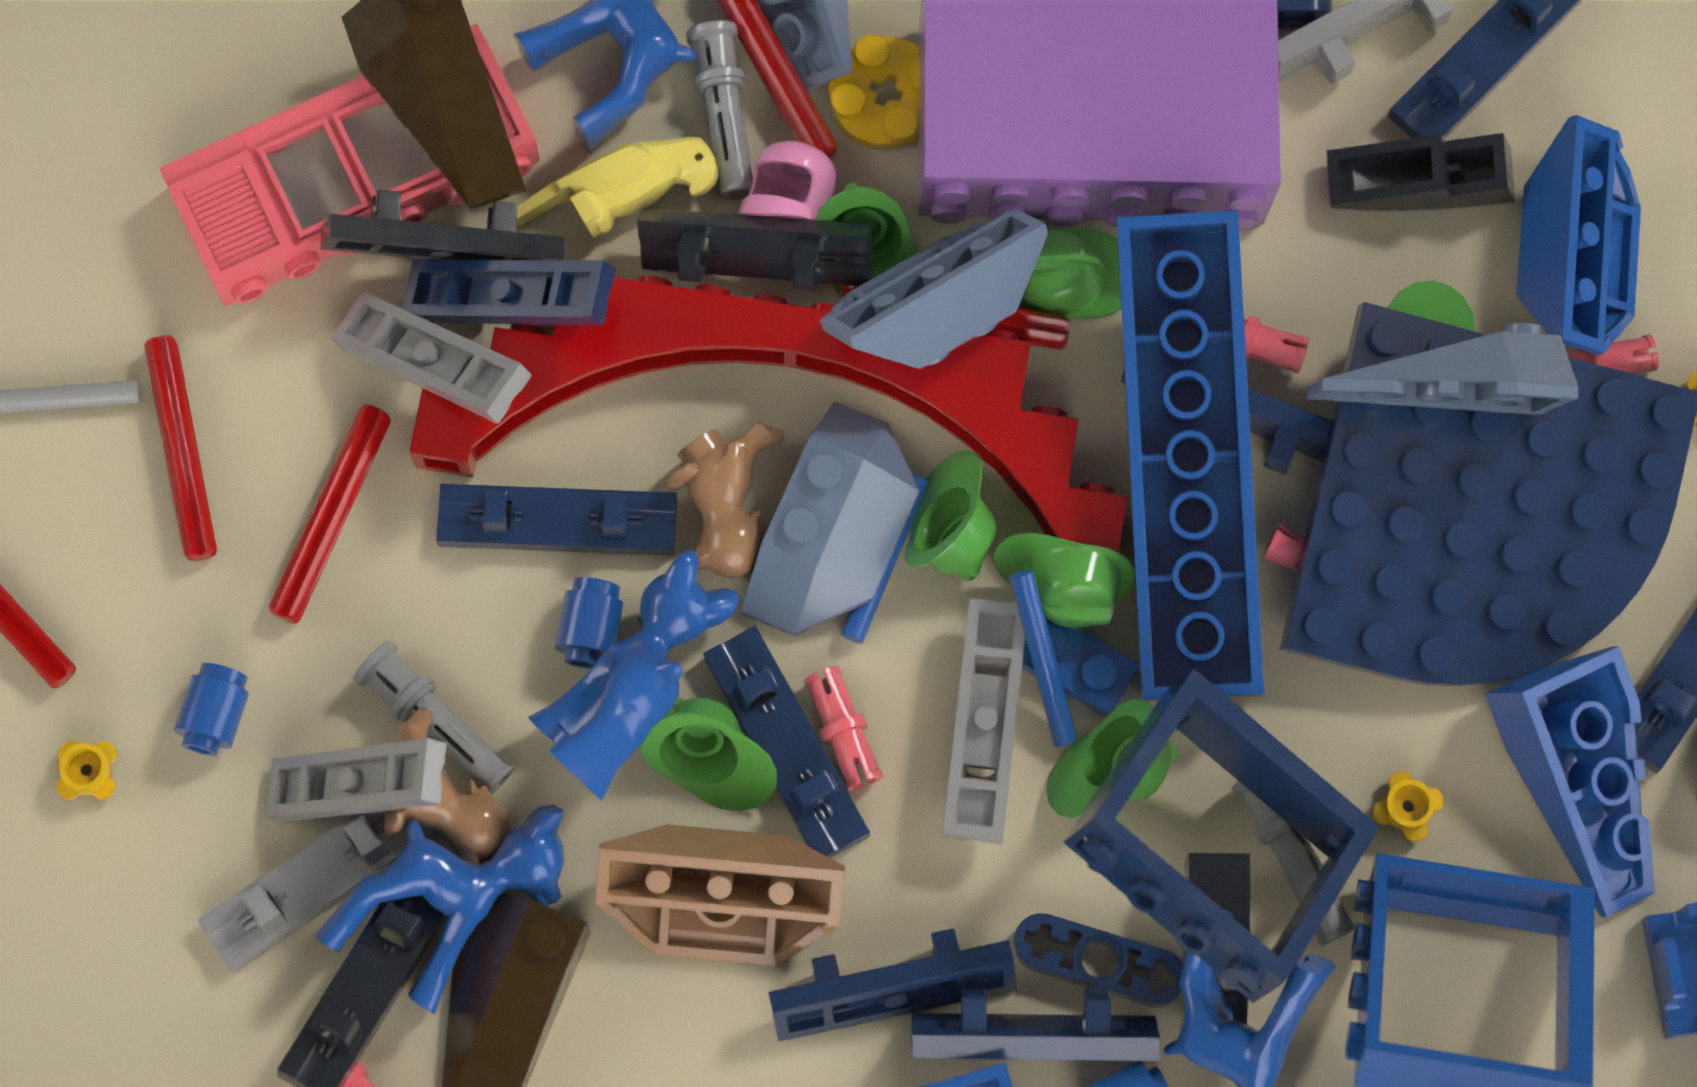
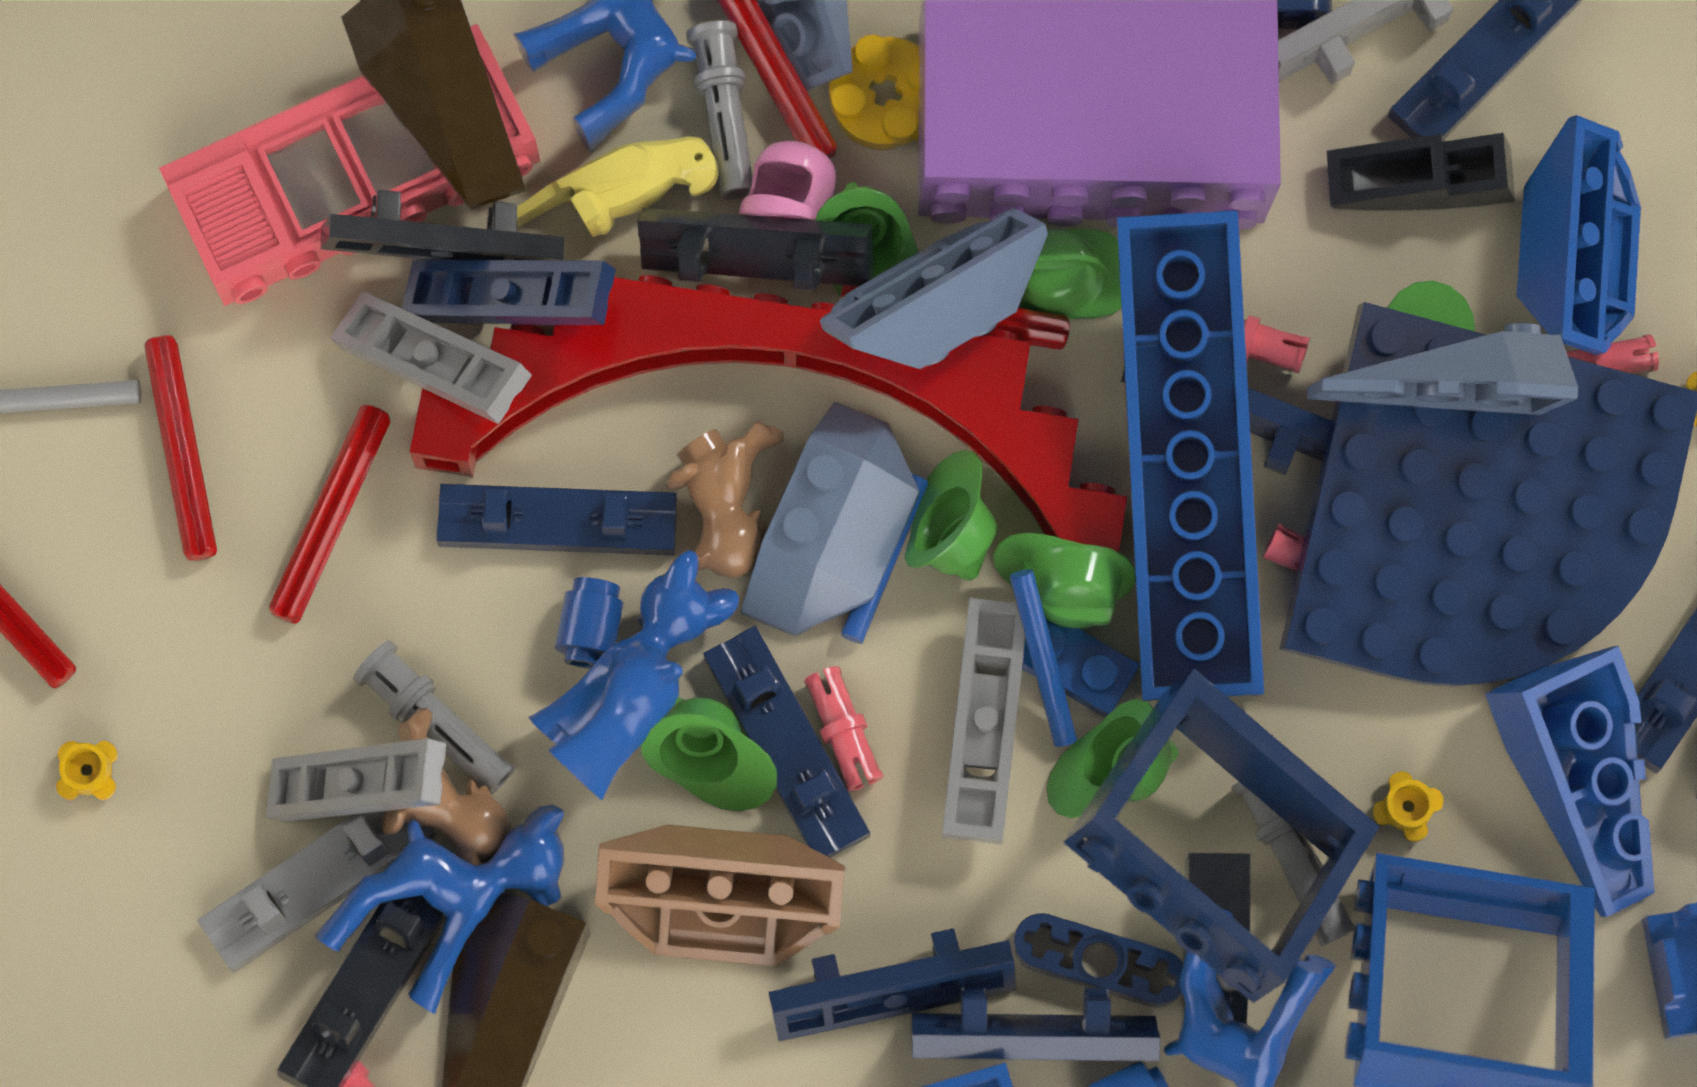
blue brick [174,663,249,756] -> none

